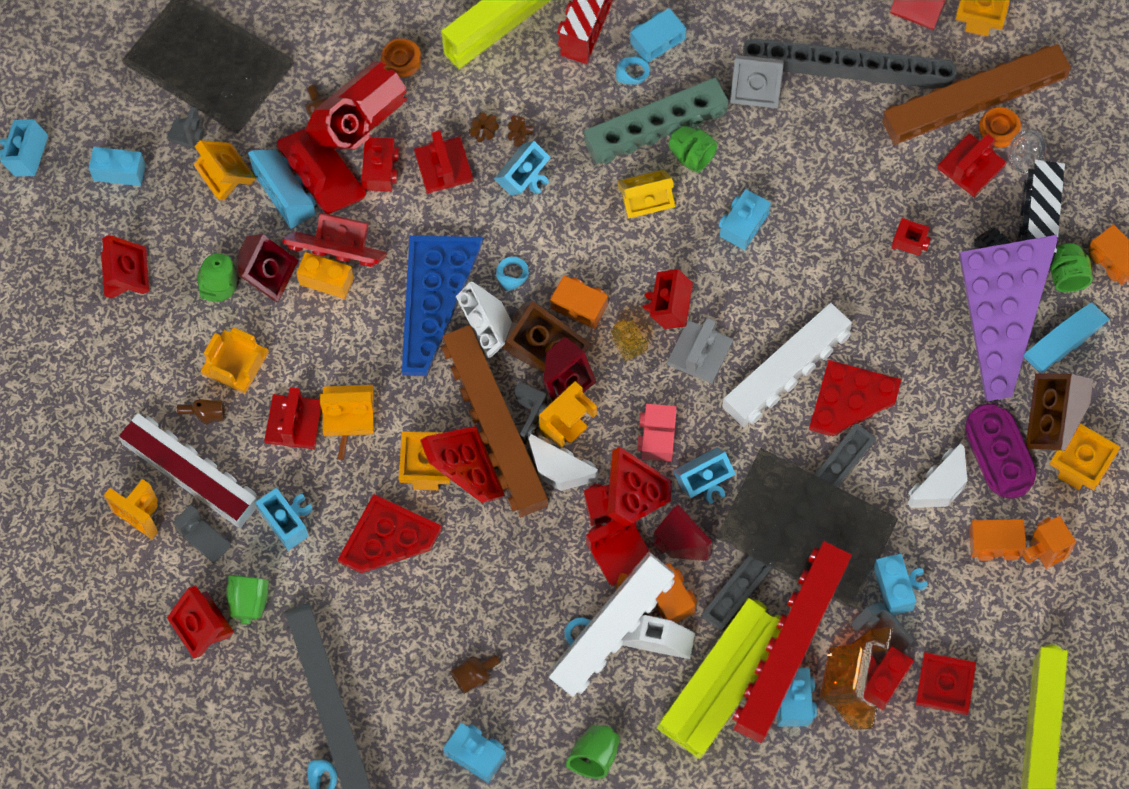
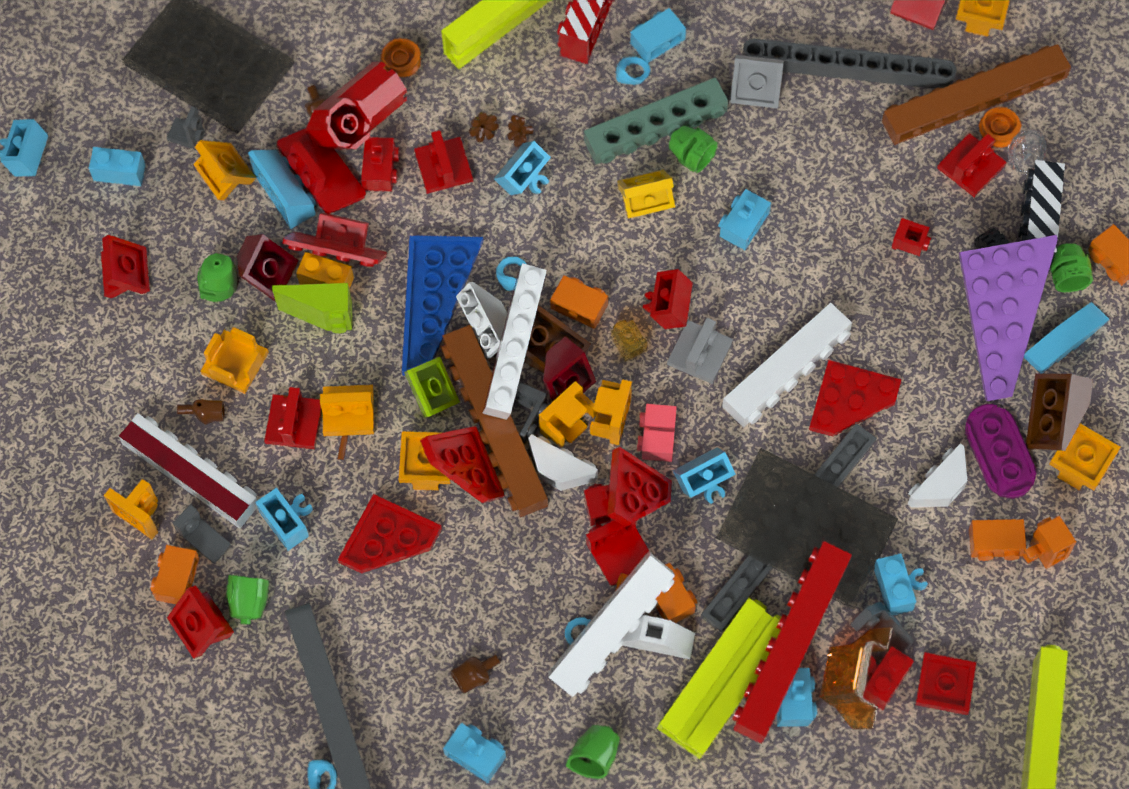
dark red slope [653,504,712,561] -> none
none -> orange brick [150,545,200,604]
none -> lime slope [272,283,352,334]
none -> lime slope [404,357,460,418]
none -> white brick [482,263,547,420]
none -> light orange panel [590,379,632,445]

